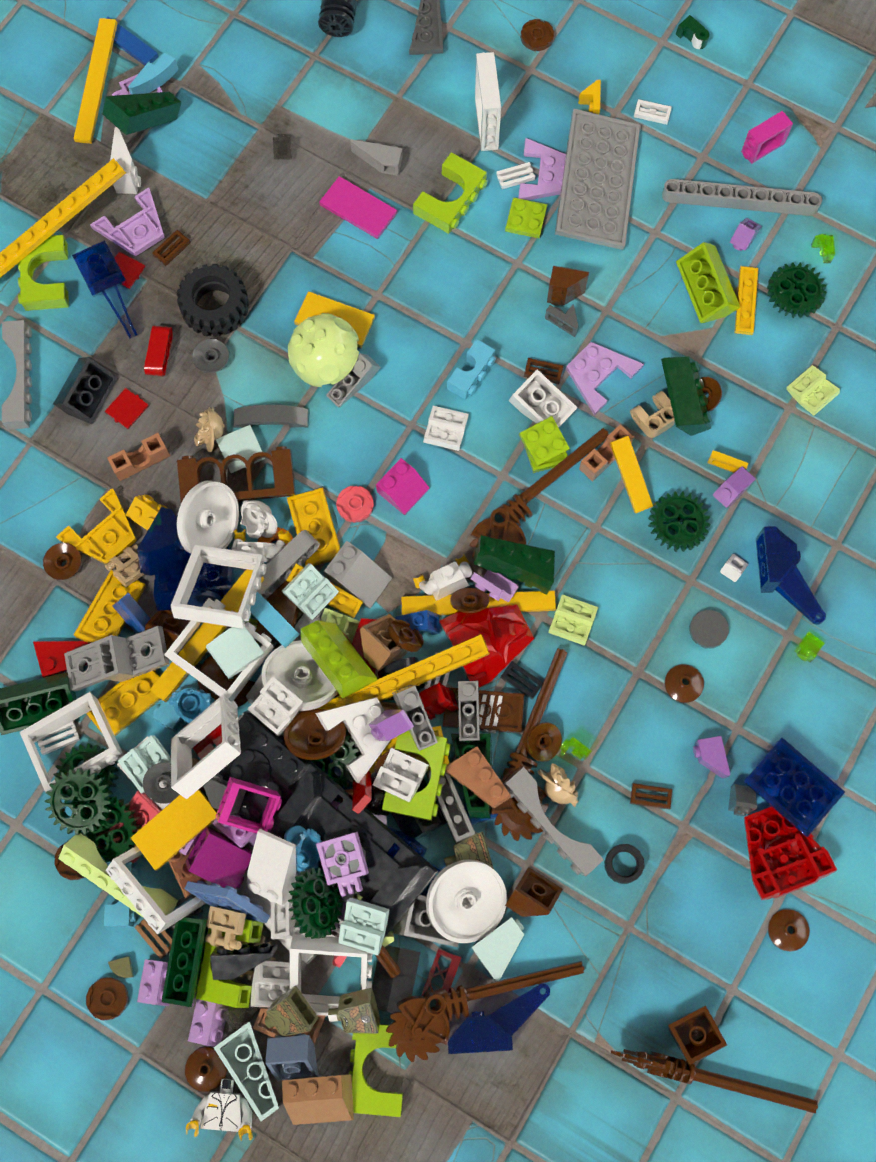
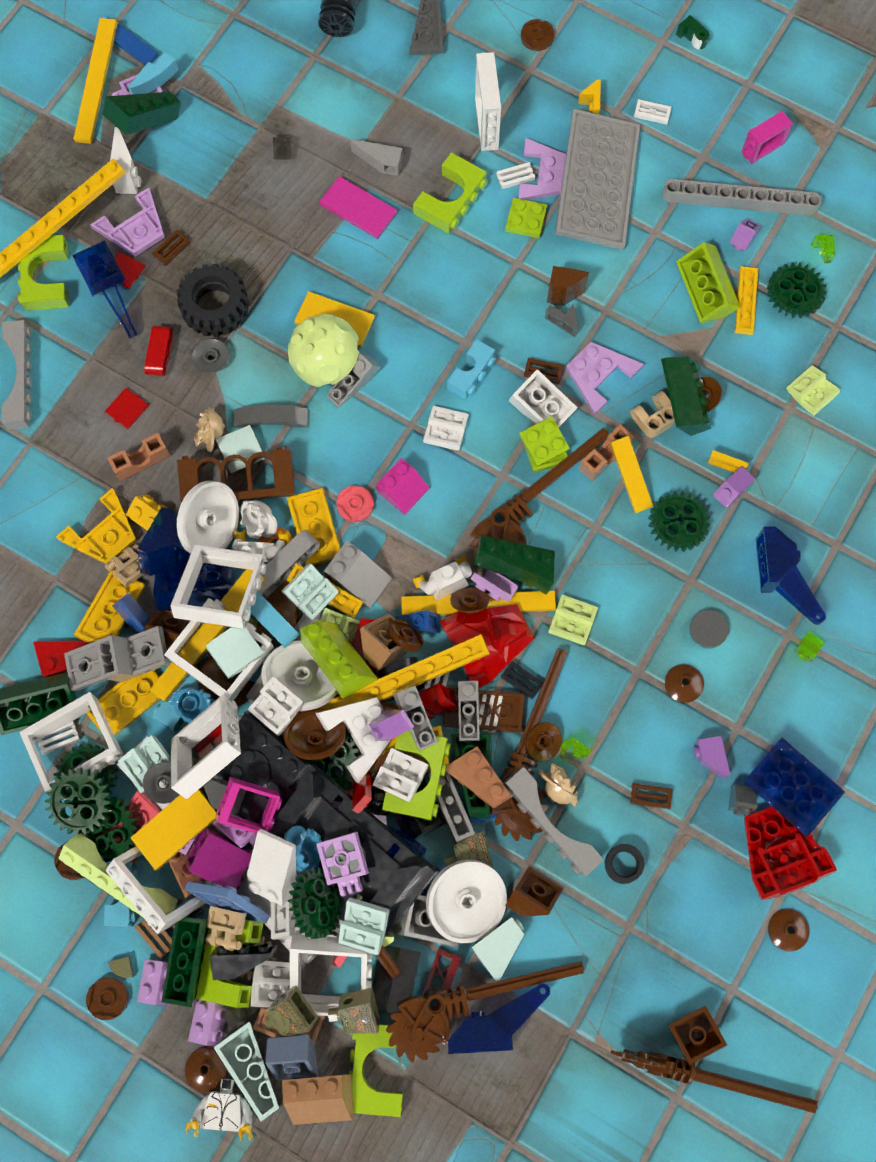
reddish brown dish [43,543,81,580] -> none
black slope [53,357,118,424] -> none
white slope [720,554,749,582] -> none

